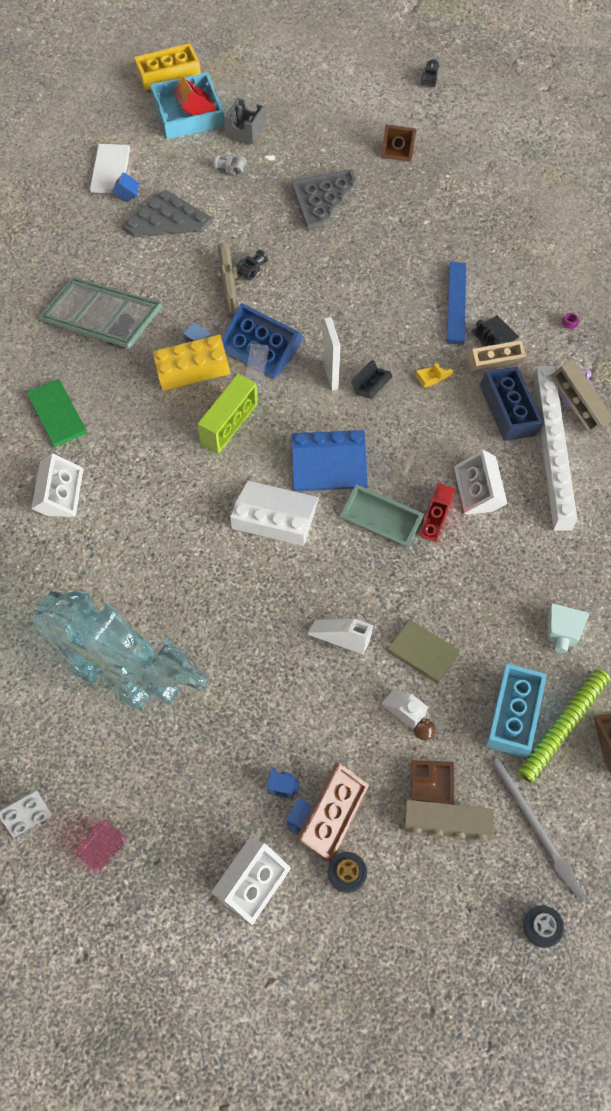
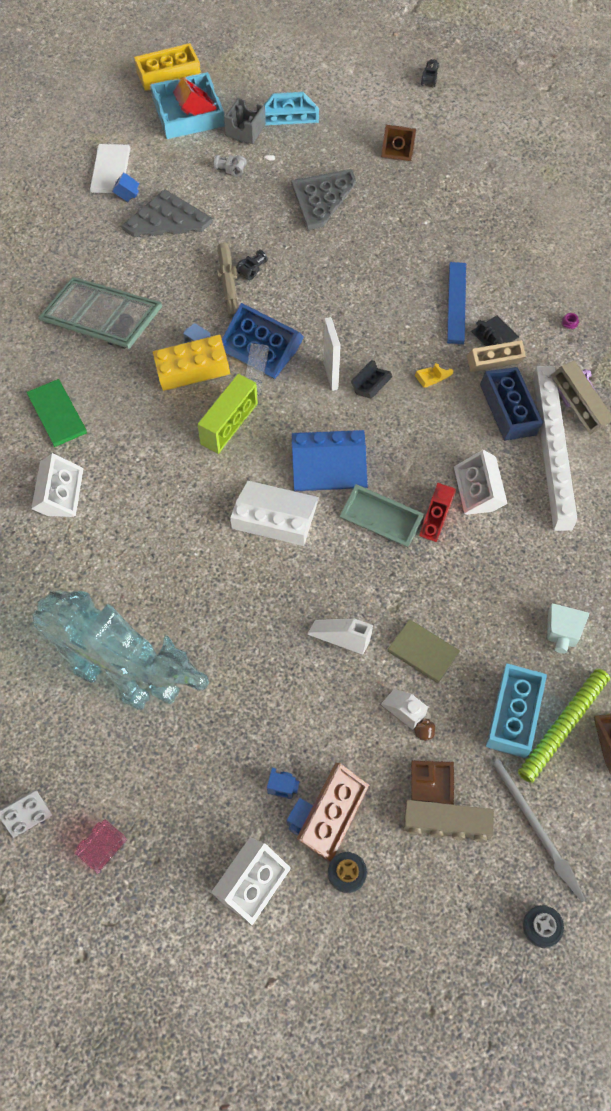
none -> medium azure wedge [263,92,319,125]

